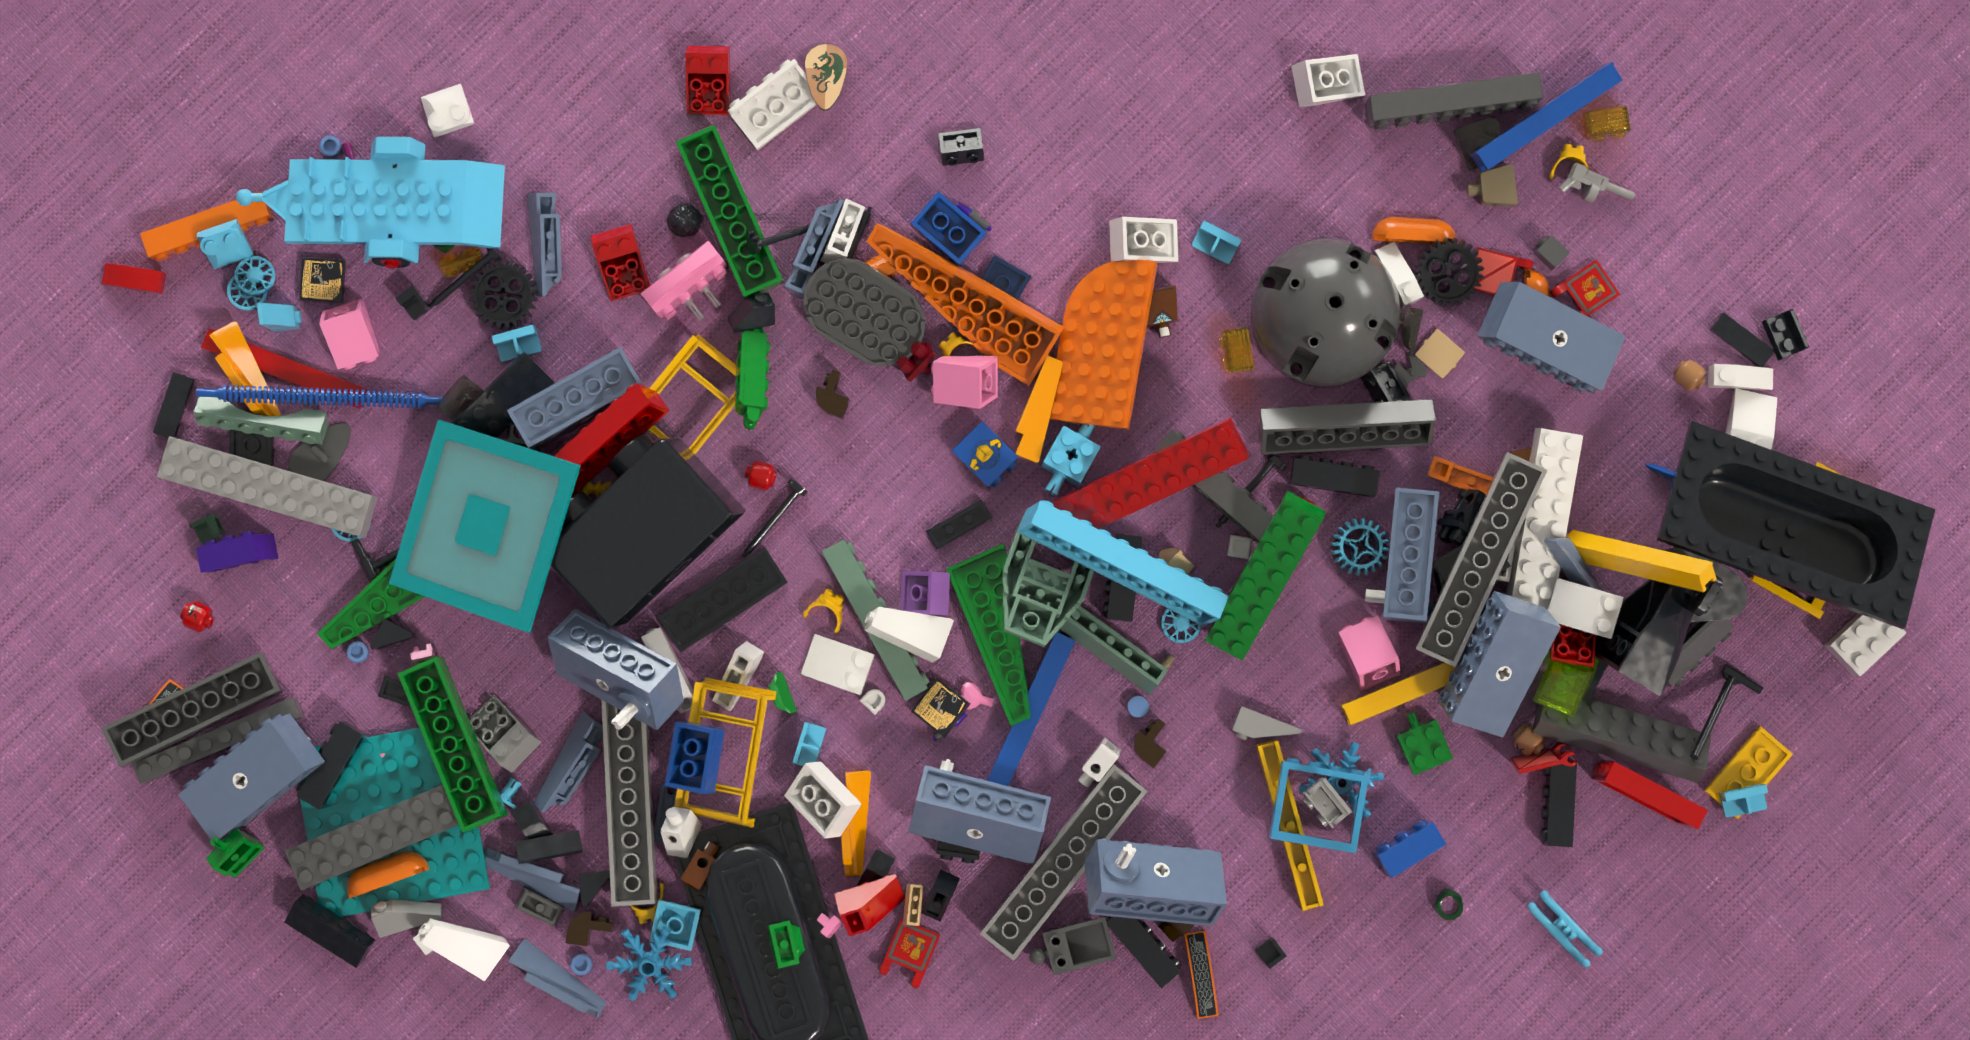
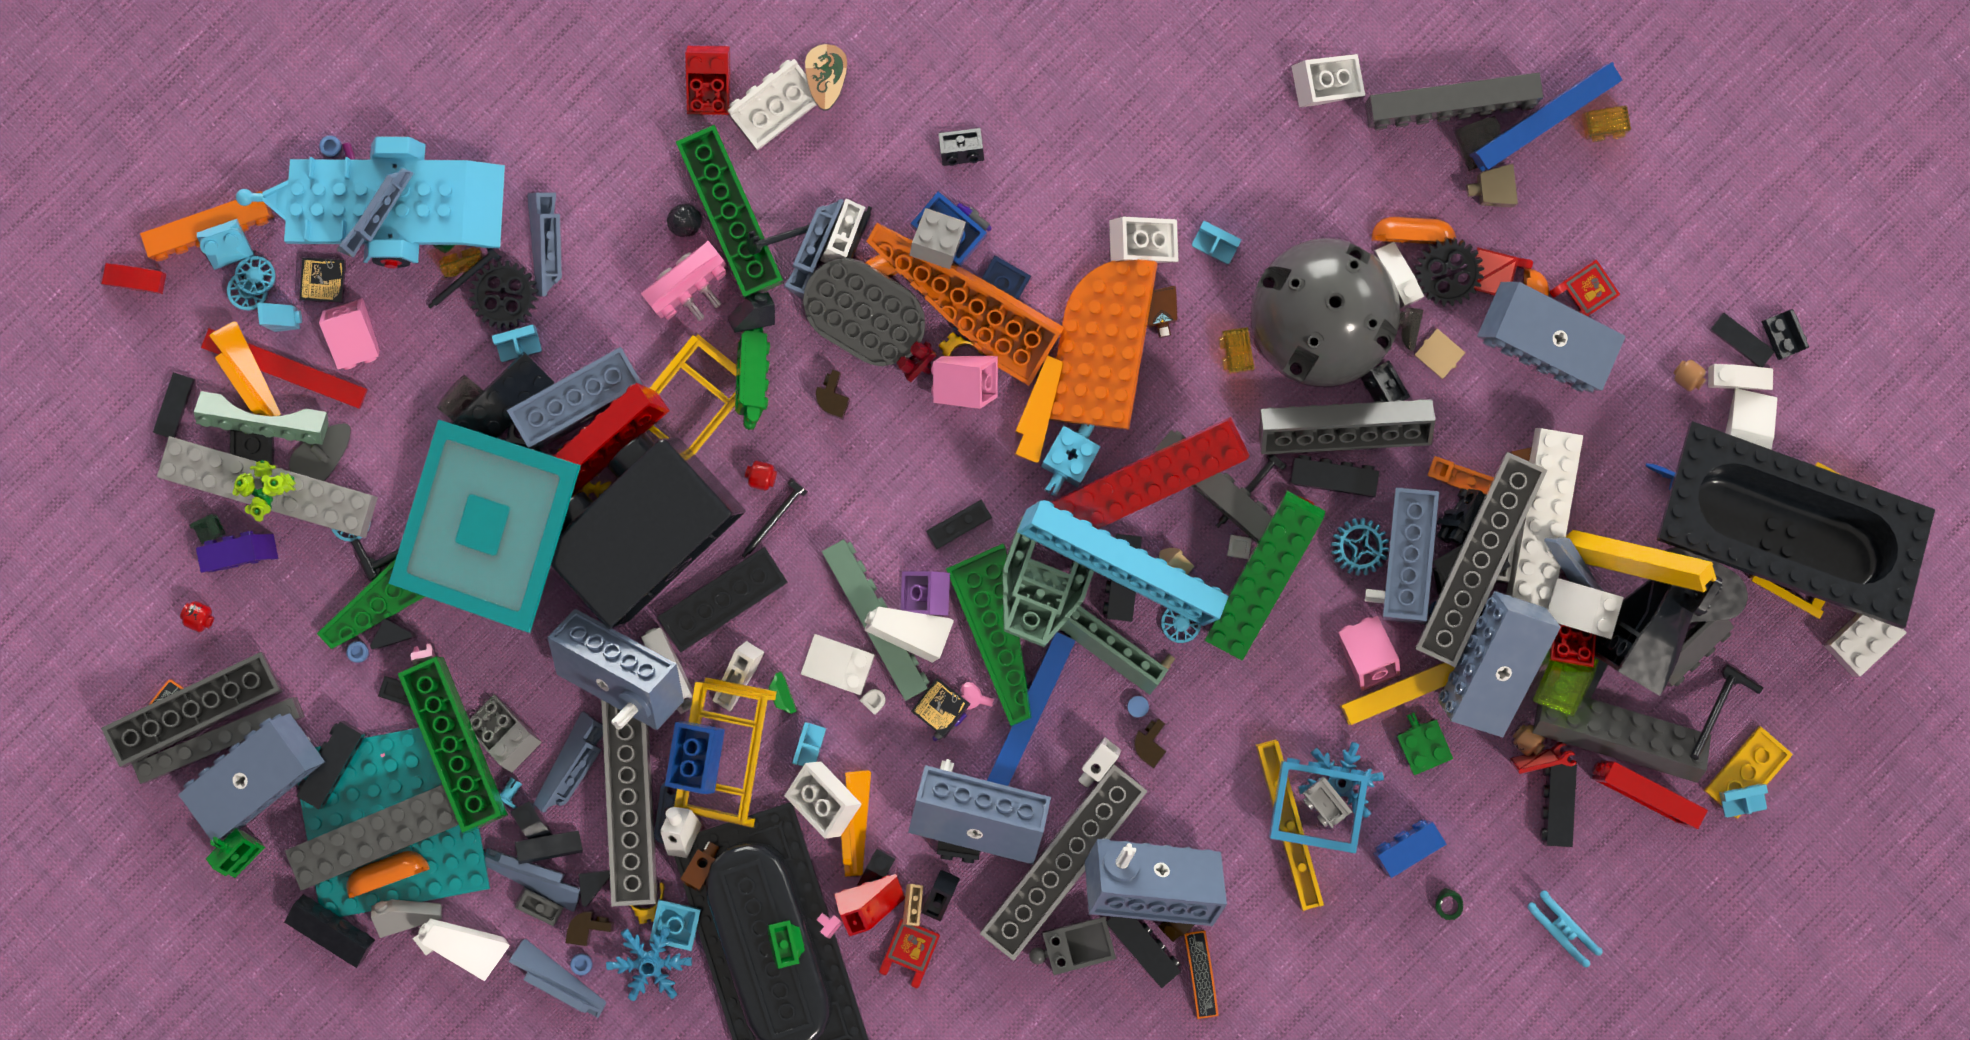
blue hose [196,385,448,409] -> none
black panel [395,286,431,320] -> none
white slope [421,84,475,137] -> none
red slope [591,224,651,301] -> none
yellow helmet [803,589,844,634] -> none
blue panel [952,421,1018,488] -> none
light grey slope [1231,706,1302,740] -> none
black panel [1255,937,1287,969] -> none
dark grey piece [1395,356,1427,388] -> none
dark grey brick [1534,235,1570,271] -> none
yellow helmet [1549,144,1589,184] -> none
light grey piece [1559,163,1635,203] -> none
none -> lime plant [232,460,296,522]
none -> sand blue wedge [337,168,414,258]
none -> light grey brick [909,208,966,269]

